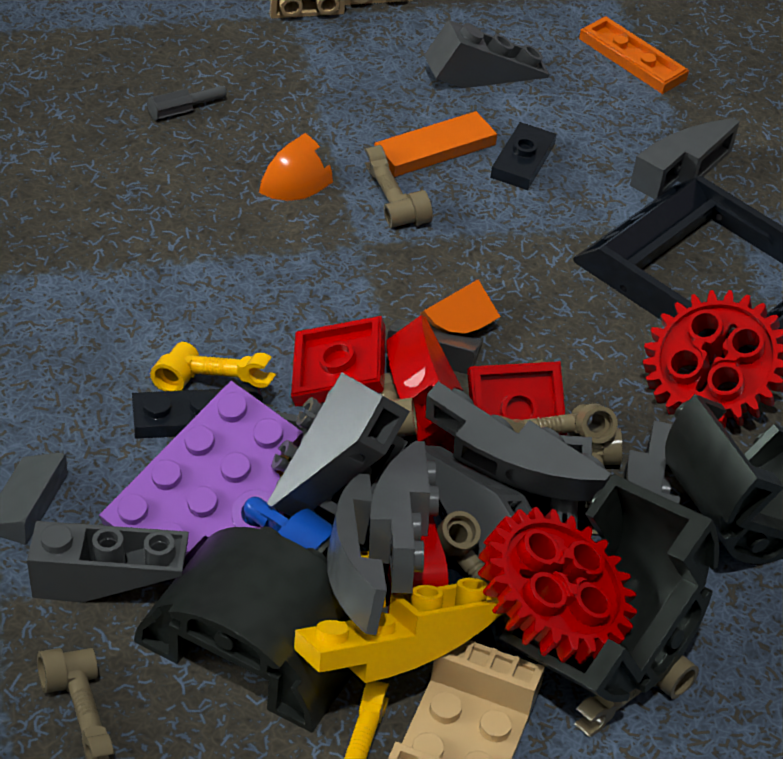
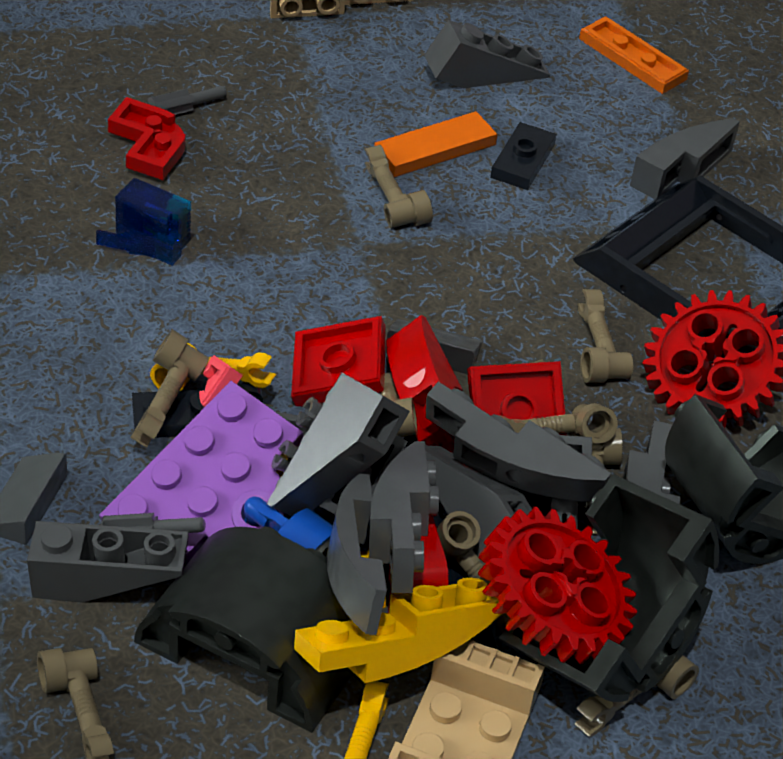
orange brick [259,133,333,201] -> none
orange brick [420,279,501,334] -> none
none -> clear blue piece [96,178,191,266]
none -> dark grey axle [101,513,206,533]
none -> red plate [108,97,186,180]
none -> dark tan brick [130,329,209,448]
none -> coral tile [199,355,243,406]
none -> dark tan brick [578,289,633,383]

